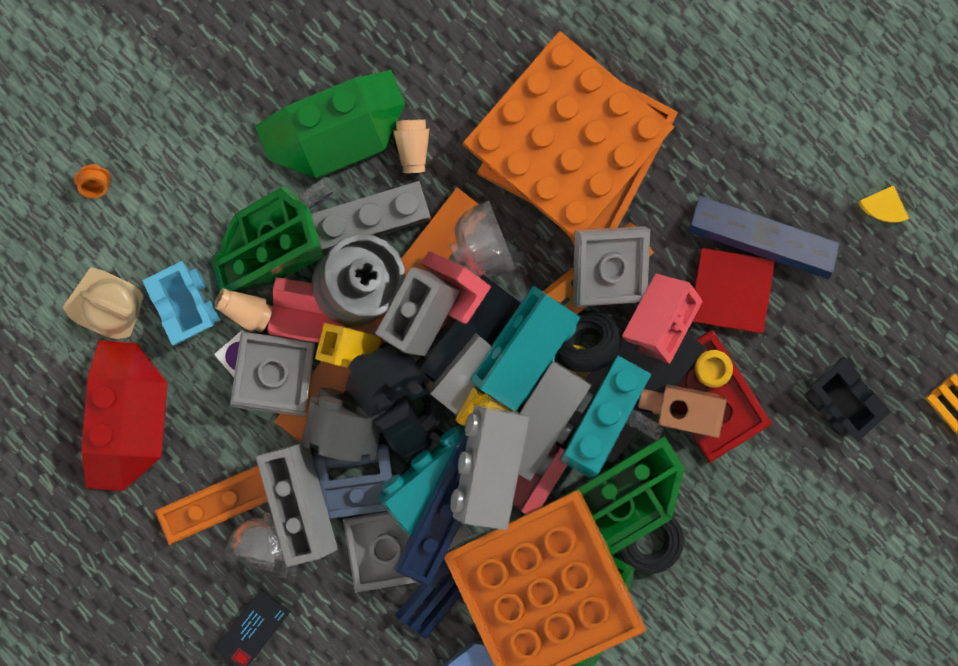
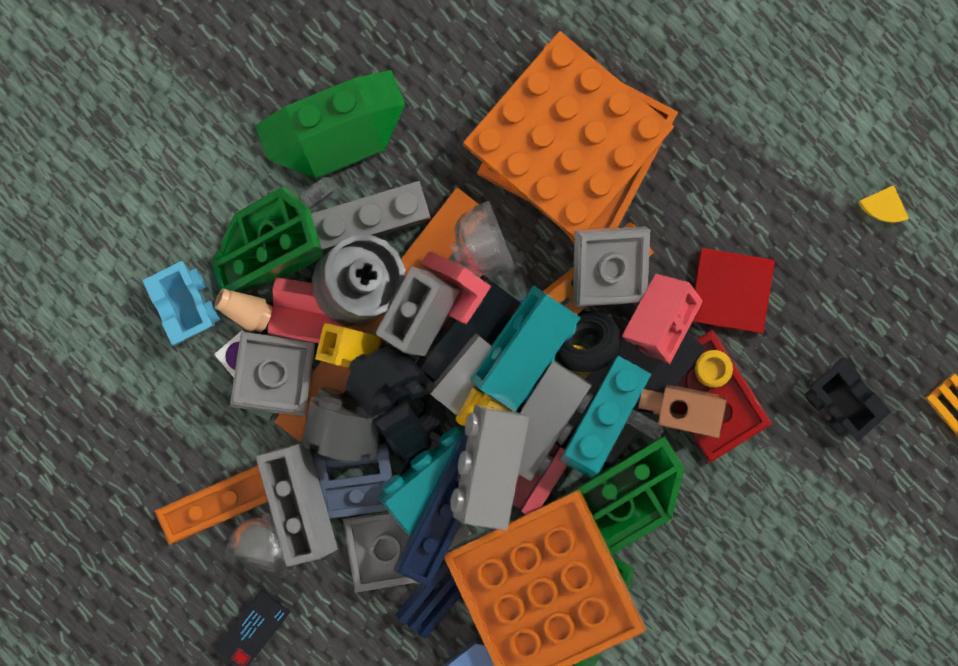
tan piece [63,268,144,339] -> none
orange plate [74,164,111,198] -> none
red wedge [81,340,168,491] -> none
light nougat cone [393,119,430,173] -> none
black tyre [618,516,684,574] -> none
tile [688,195,840,279] -> none

